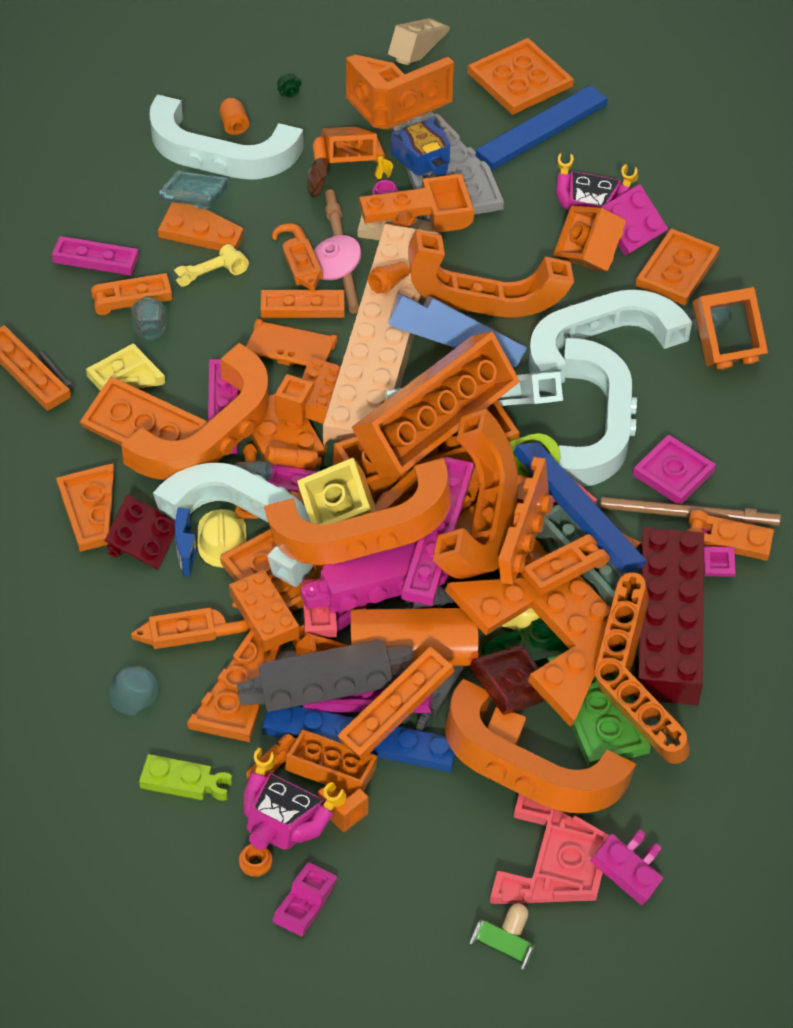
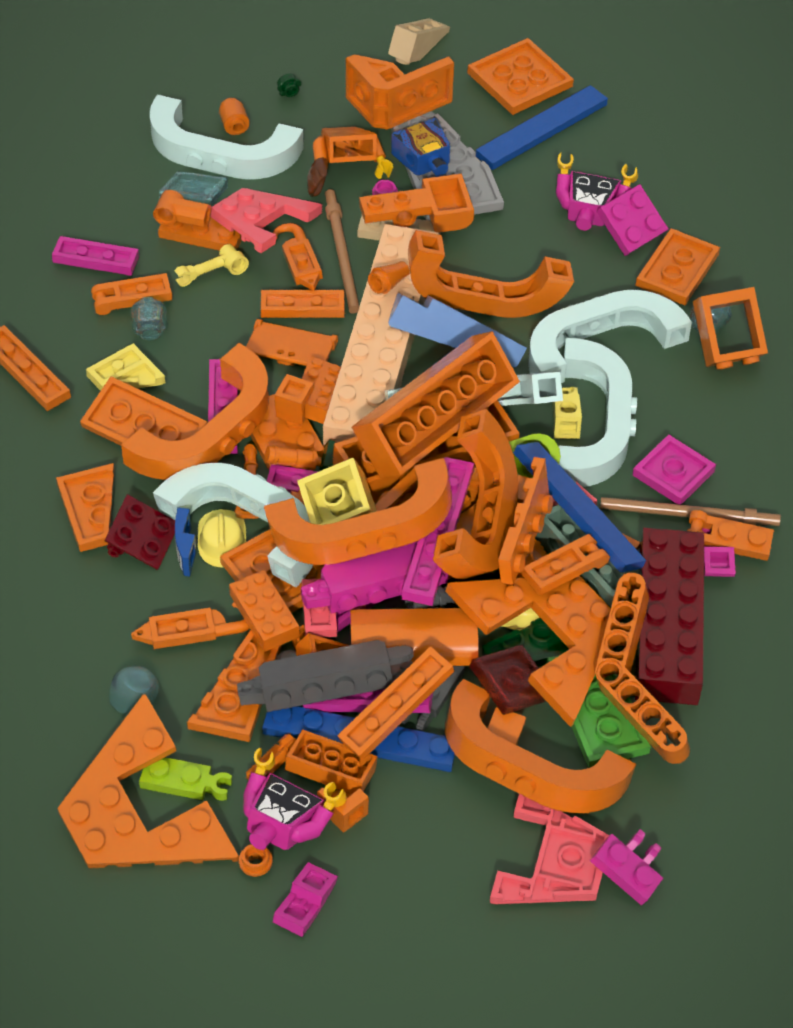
dark grey piece [39,351,75,392] -> none
clear light blue piece [235,461,273,480] -> none
bright pink dish [313,235,361,280] -> none
piece [470,903,536,969] -> none
orange slope [553,206,627,272] -> none
none -> orange wing [57,694,239,868]
none -> orange piece [153,190,211,227]
none -> coral wing [210,188,322,253]
none -> light yellow leg [552,387,582,439]

